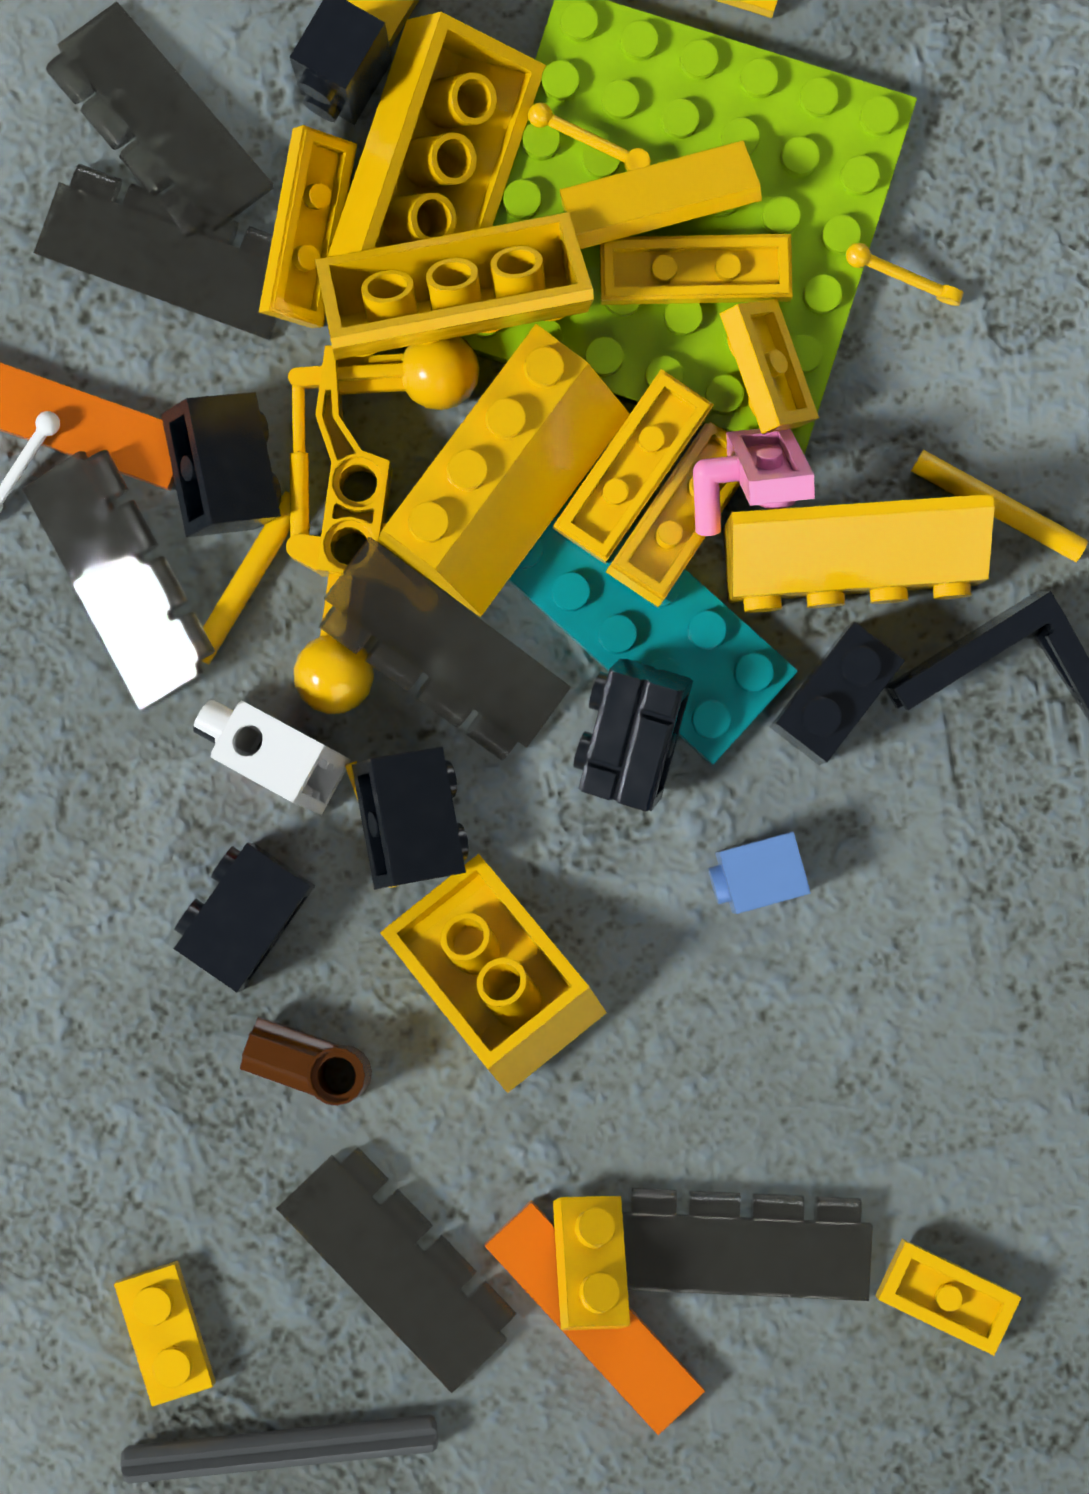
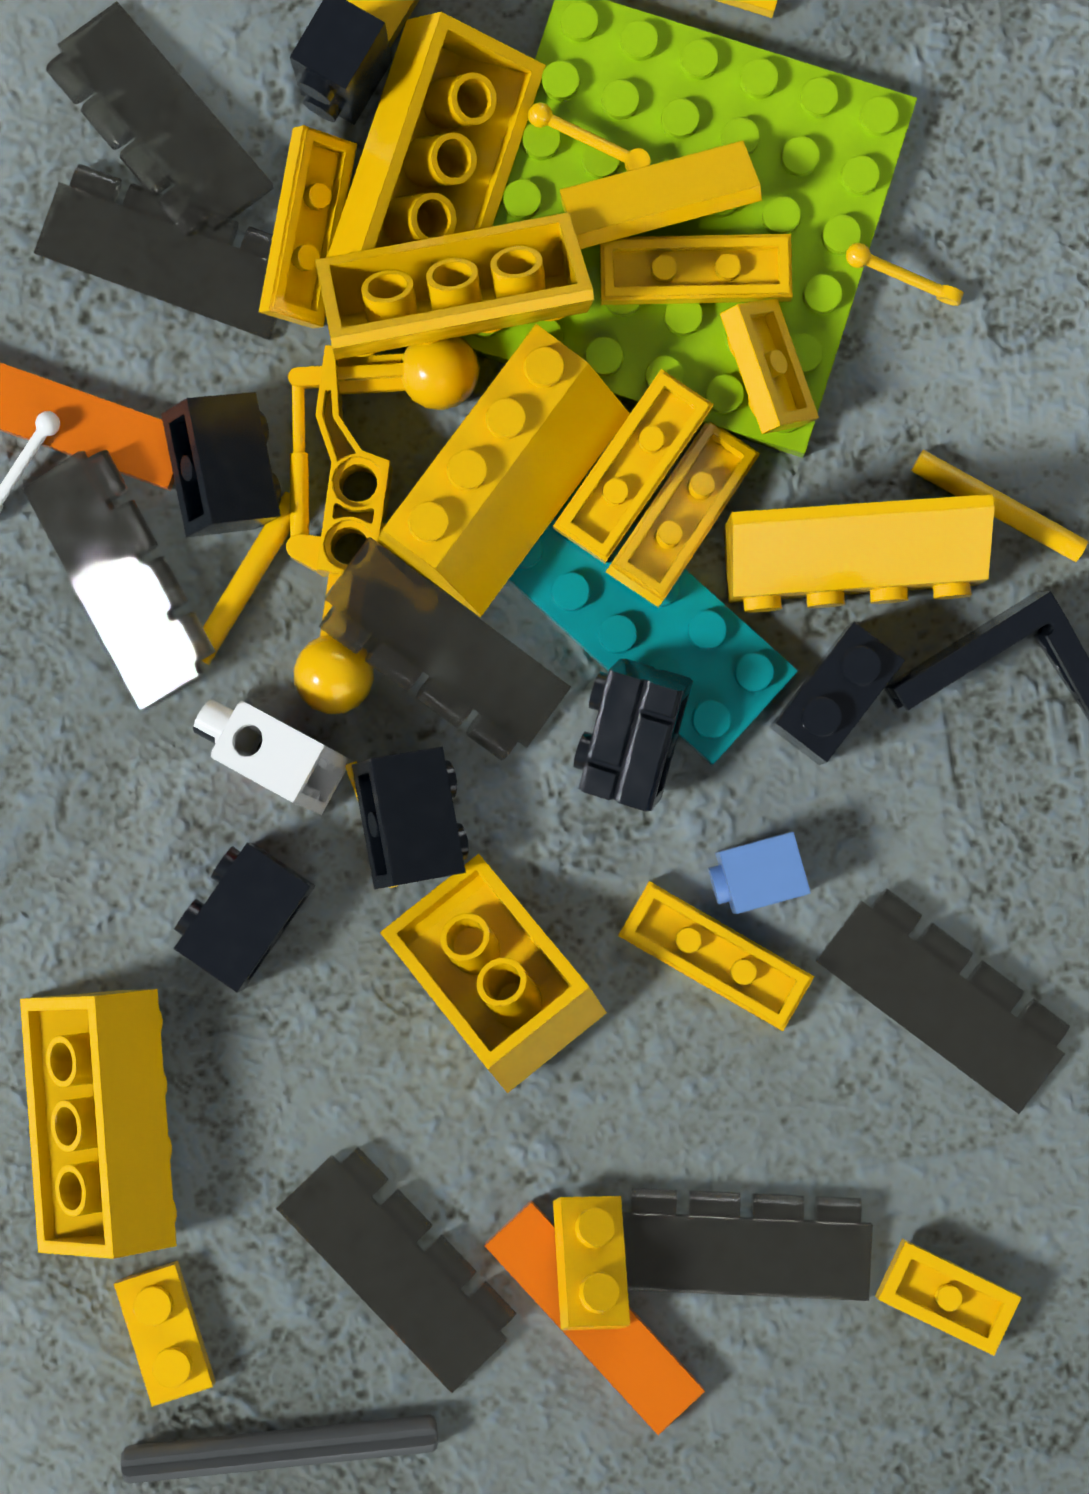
reddish brown piece [240,1016,372,1106] -> none
bright pink plate [693,428,815,536] -> none
none -> yellow slope [20,989,177,1259]
none -> yellow tile [617,881,815,1031]
none -> clear smoke windscreen [815,888,1070,1114]

